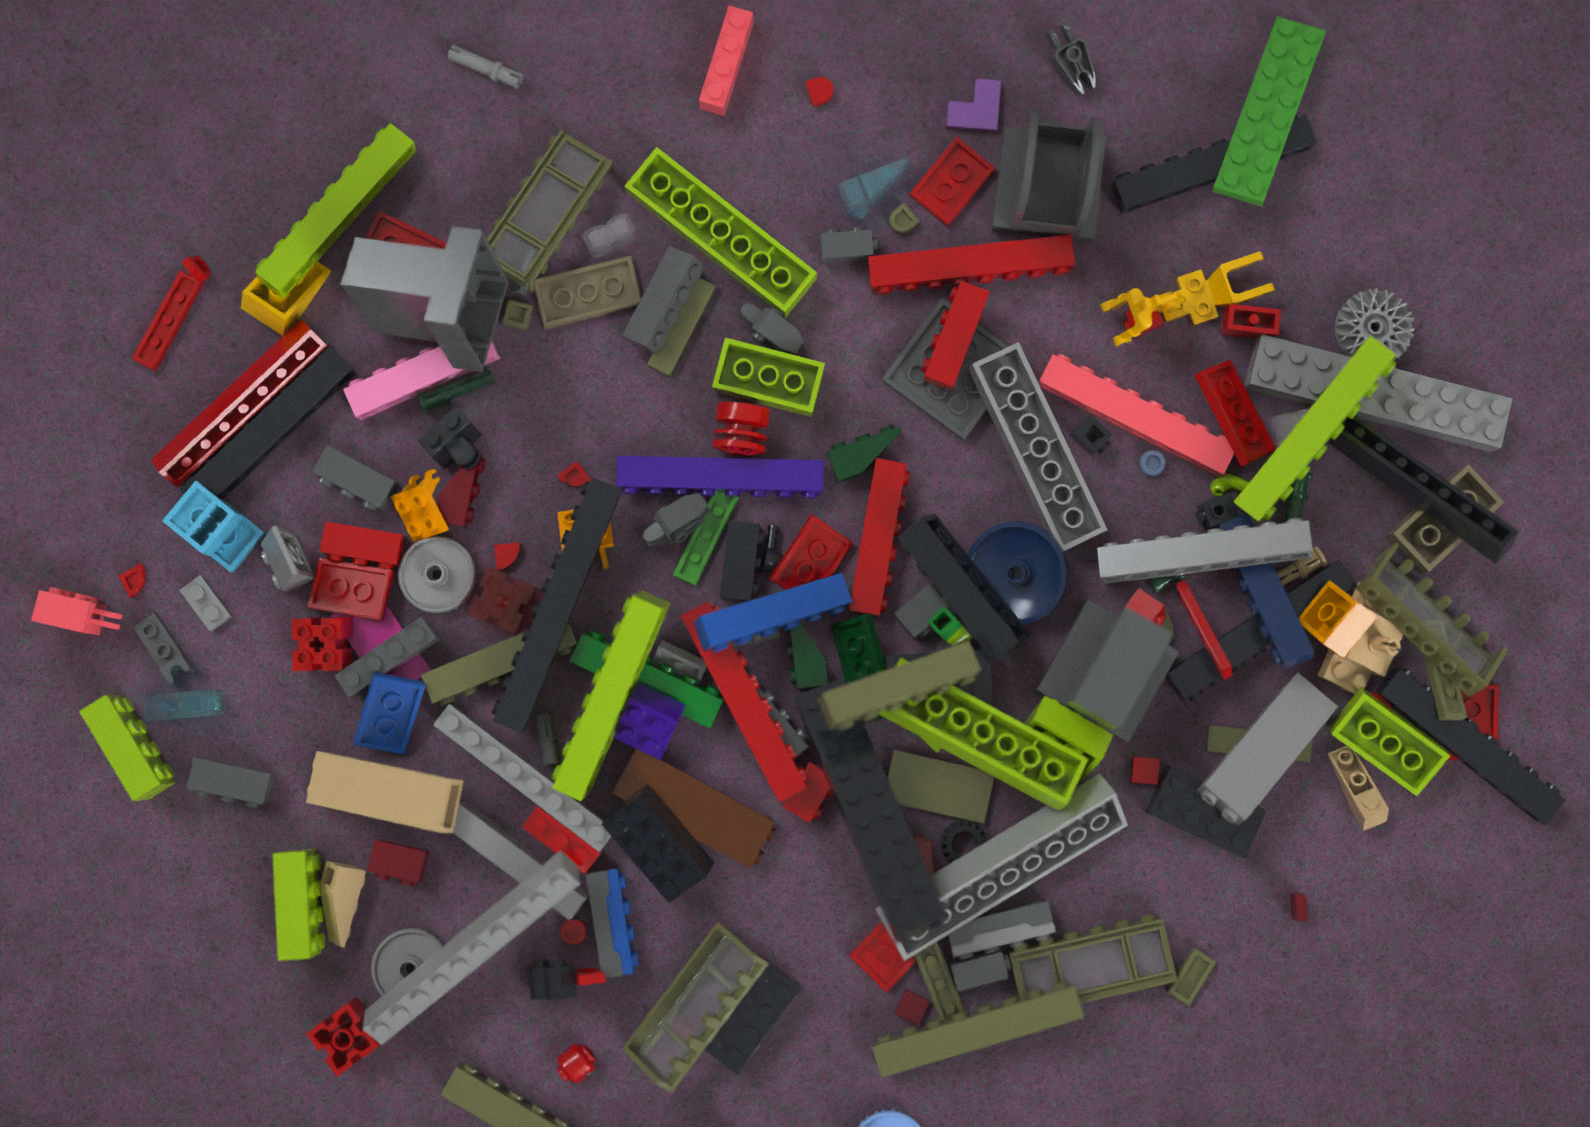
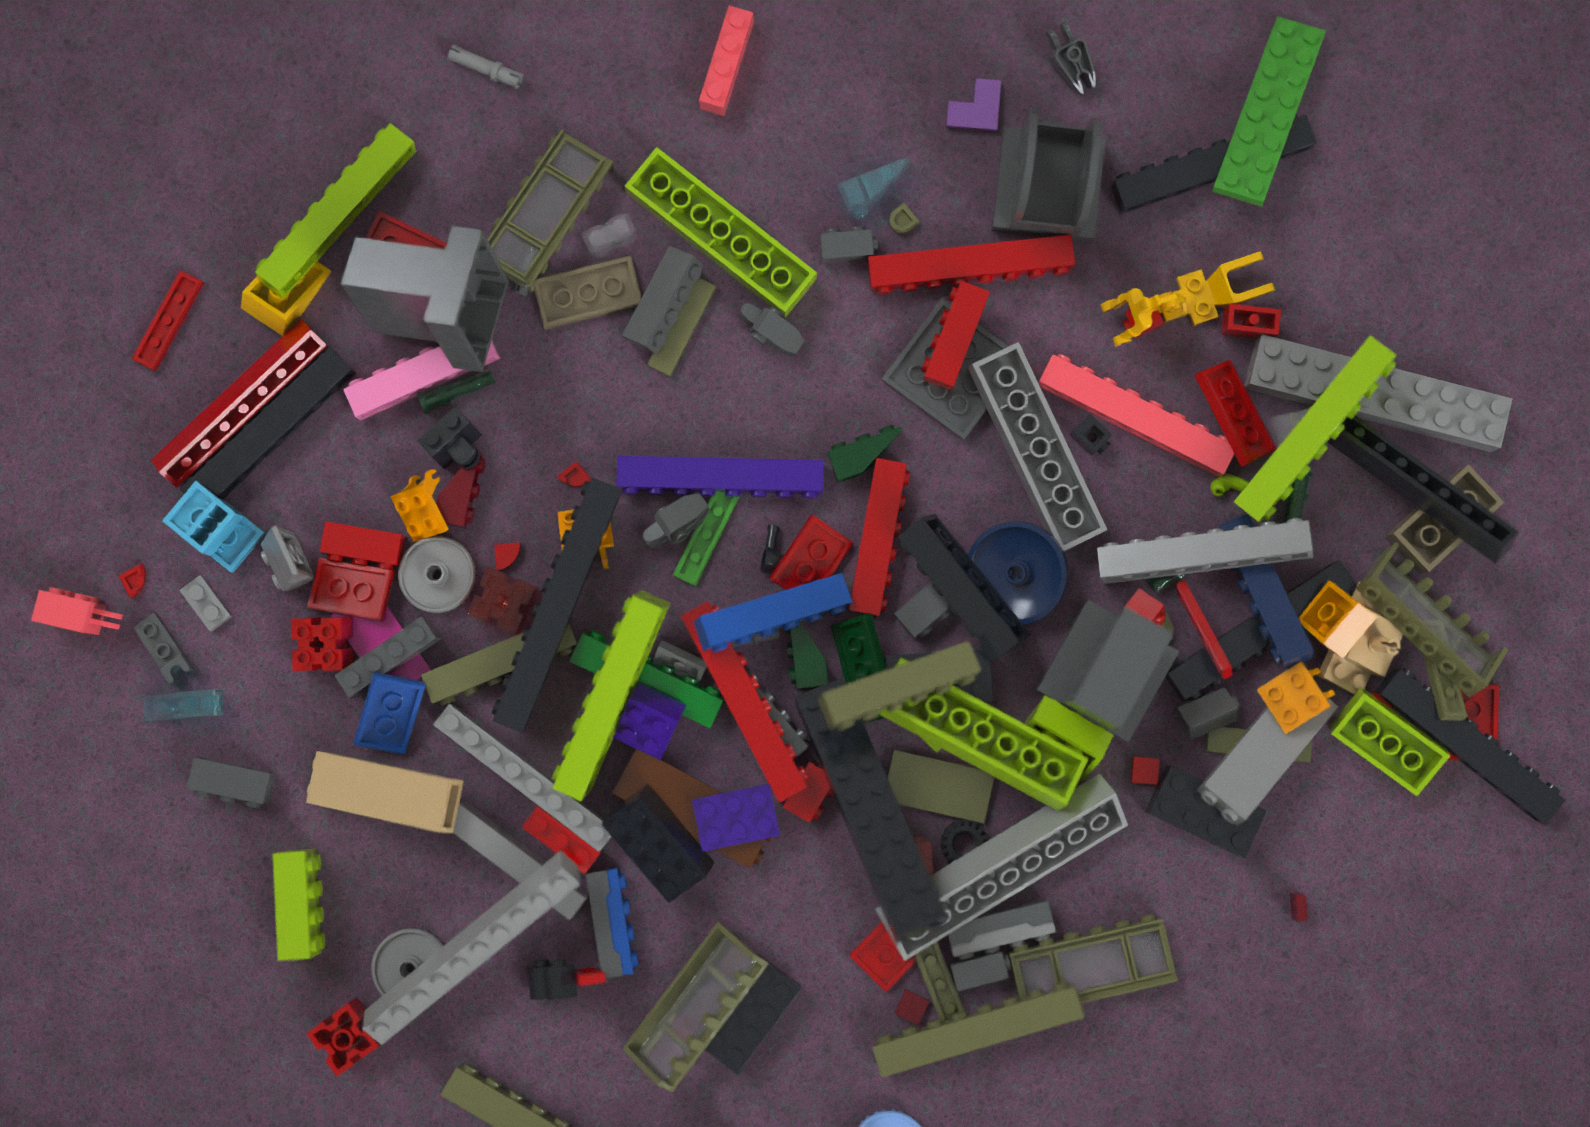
lime brick [79,694,175,801] -> none
red tile [181,256,211,282] -> none
dark grey brick [312,445,399,512] -> none
tan slope [319,861,366,948] -> none
dark red brick [367,839,430,886] -> none
olive tile [502,299,533,331] -> none
dark grey axle [535,712,560,765] -> none
red head [556,1043,597,1083] -> none
red tile [560,918,587,945] -> none
lime brick [712,338,825,417] -> none
red wheel [712,402,770,456] -> none
black brick [720,520,764,602] -> none
red tile [805,77,834,108] -> none
red tile [909,137,996,227] -> none
green leg [927,606,973,646] -> none
sand blue tile [1139,450,1166,476] -> none
olive tile [1166,947,1217,1006] -> none
black brick [1196,492,1240,530] -> none
tan pin [1276,546,1328,586] -> none
tan slope [1327,746,1389,831] -> none
light grey wheel [1335,288,1415,360] -> none
none -> dark purple plate [692,784,780,852]
none -> dark grey brick [1178,687,1239,741]
none -> light orange plate [1257,661,1335,734]

